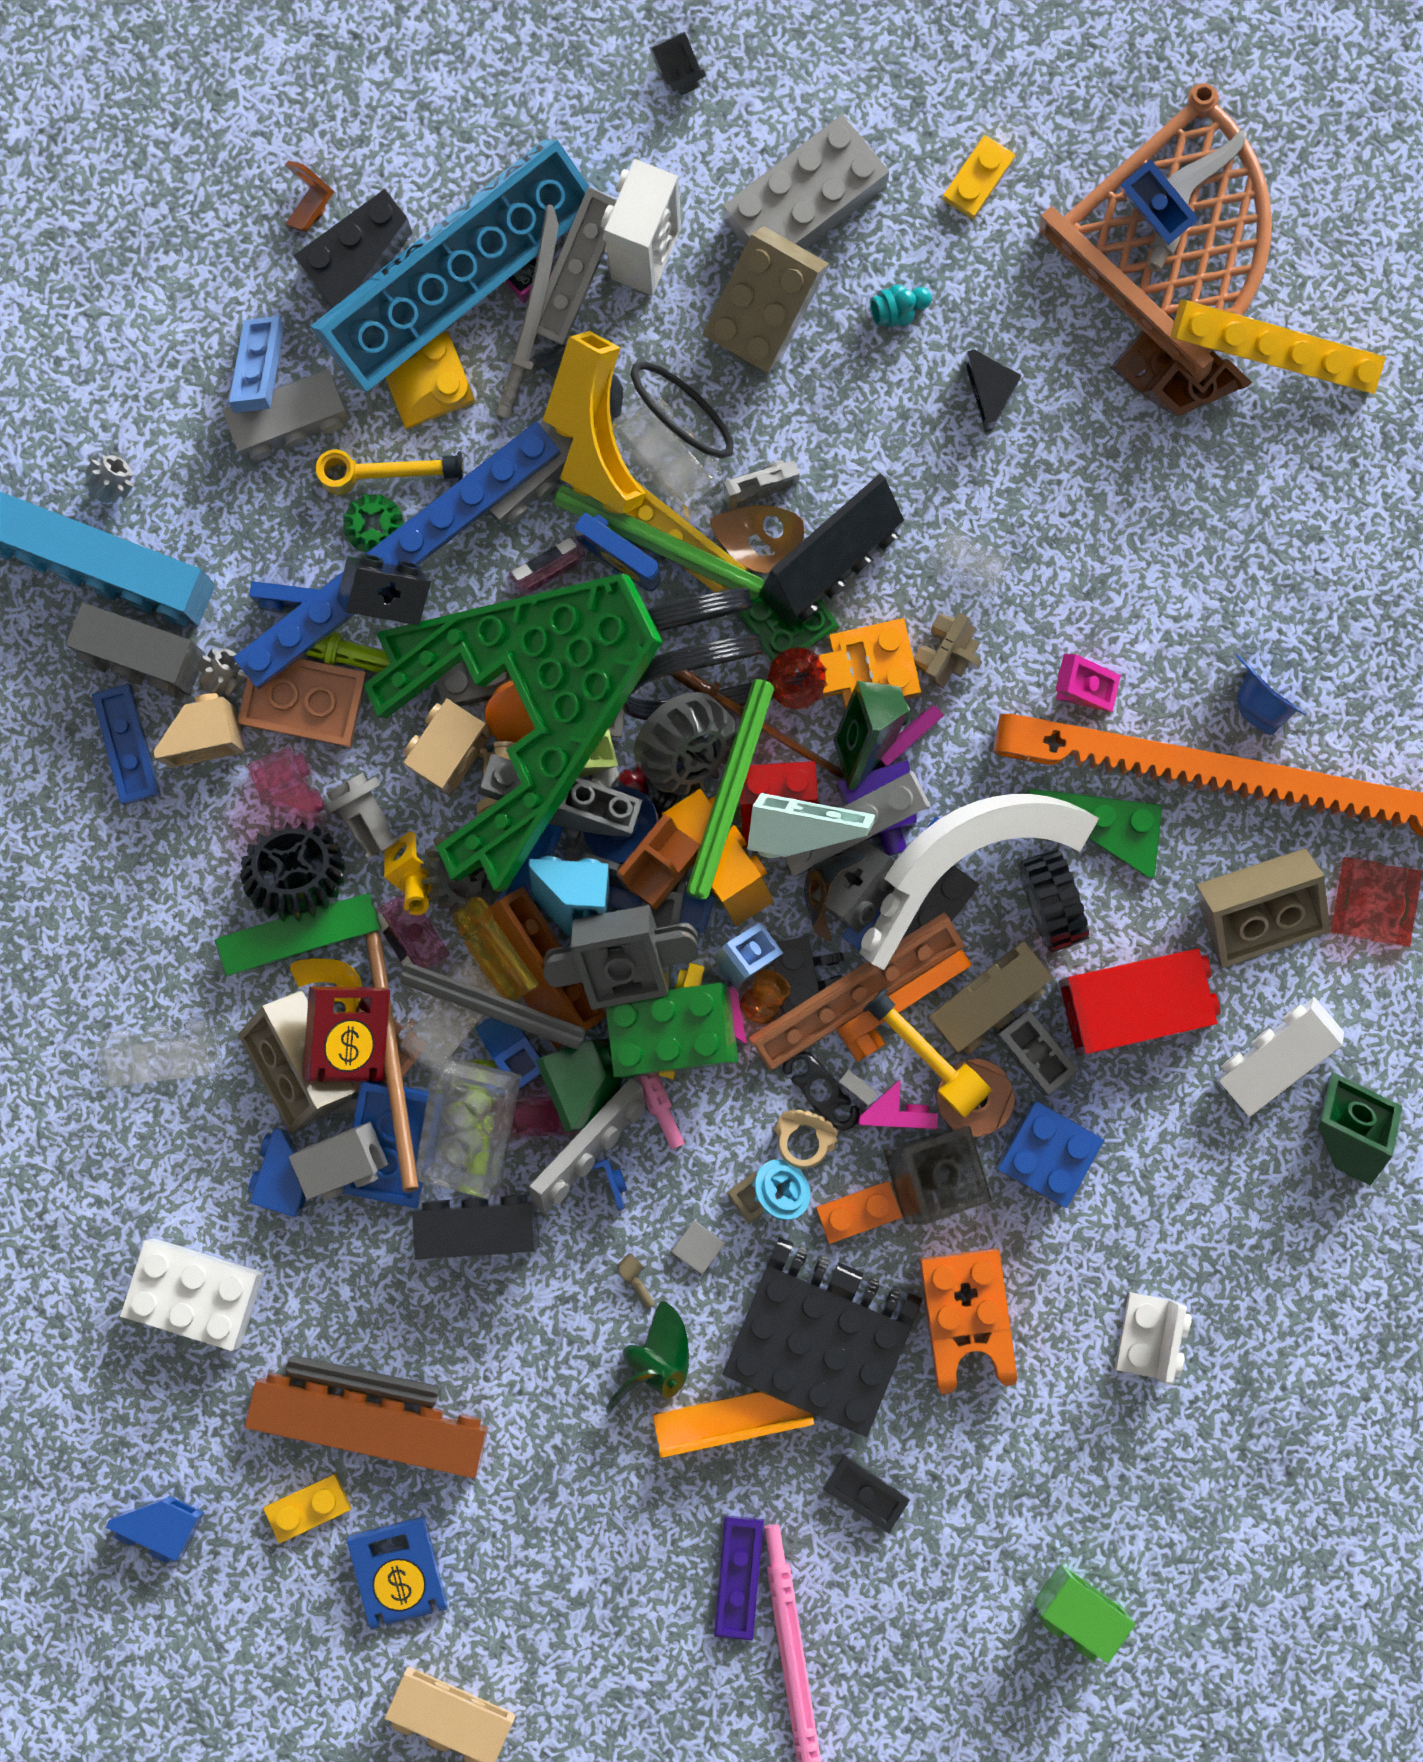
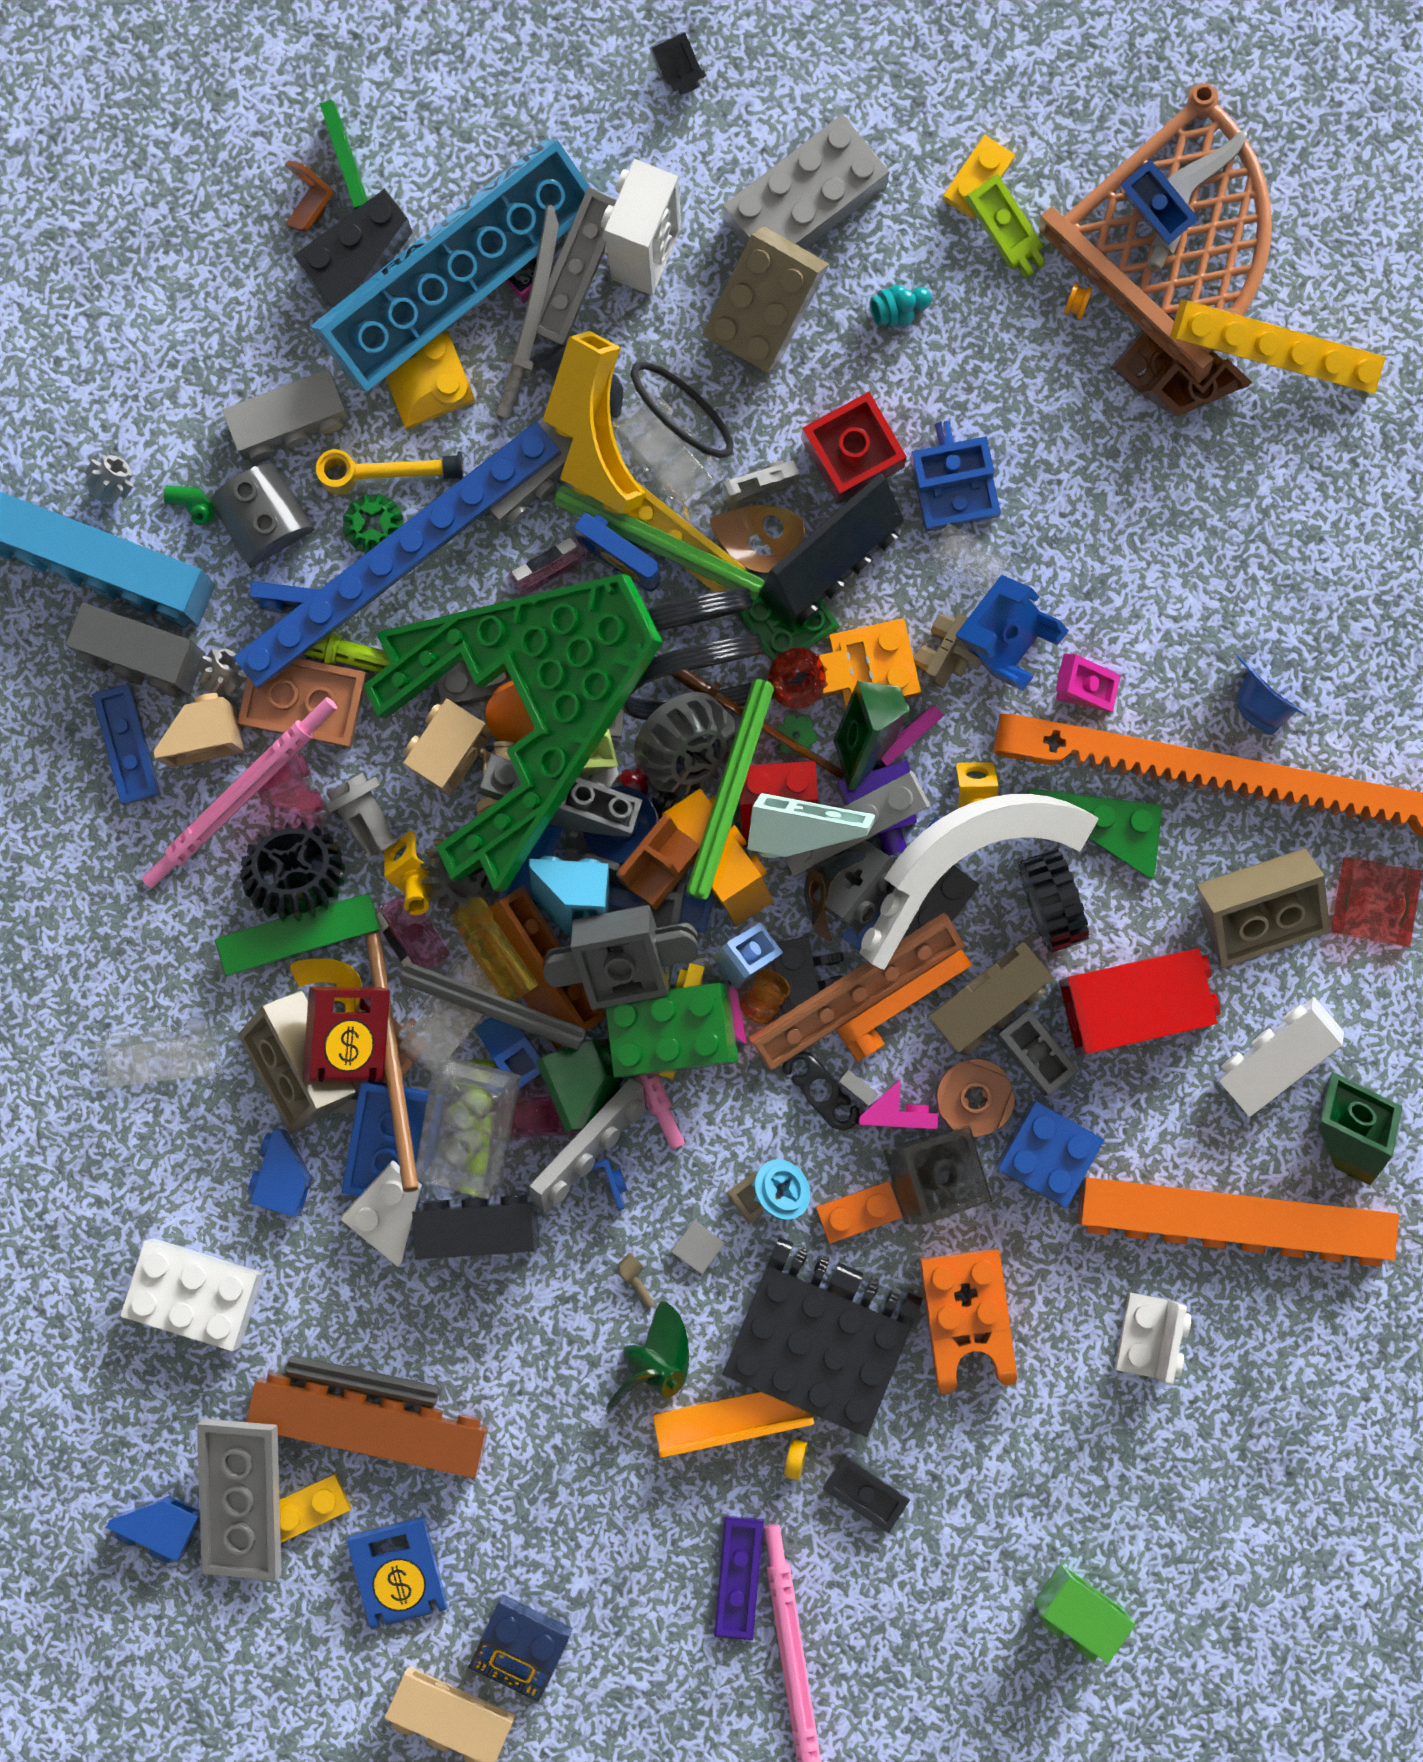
medium blue plate [229,316,284,413] -> none
light grey brick [289,1122,388,1201] -> none
black brick [337,554,431,625] -> none
tan piece [773,1110,838,1169] -> none
yellow piece [863,988,992,1119] -> none
black slope [964,349,1022,432] -> none
none -> bright pink axle [142,697,337,888]
none -> green arm [164,485,214,525]
none -> light grey plate [197,1419,282,1581]
none -> dark grey brick [210,463,315,569]
none -> green tile [319,99,368,210]
none -> white wing [340,1160,422,1267]
none -> dark blue slope [468,1594,573,1702]
none -> green plant [775,715,818,757]
none -> yellow tile [784,1439,808,1481]
none -> red brick [801,392,907,504]
none -> blue plate [910,421,1001,532]
none -> blue panel [955,574,1069,691]
none -> yellow bracket [956,762,998,809]
none -> lime hinge [964,174,1046,278]
none -> light orange bush [1063,282,1092,320]
none -> orange brick [1077,1177,1399,1267]

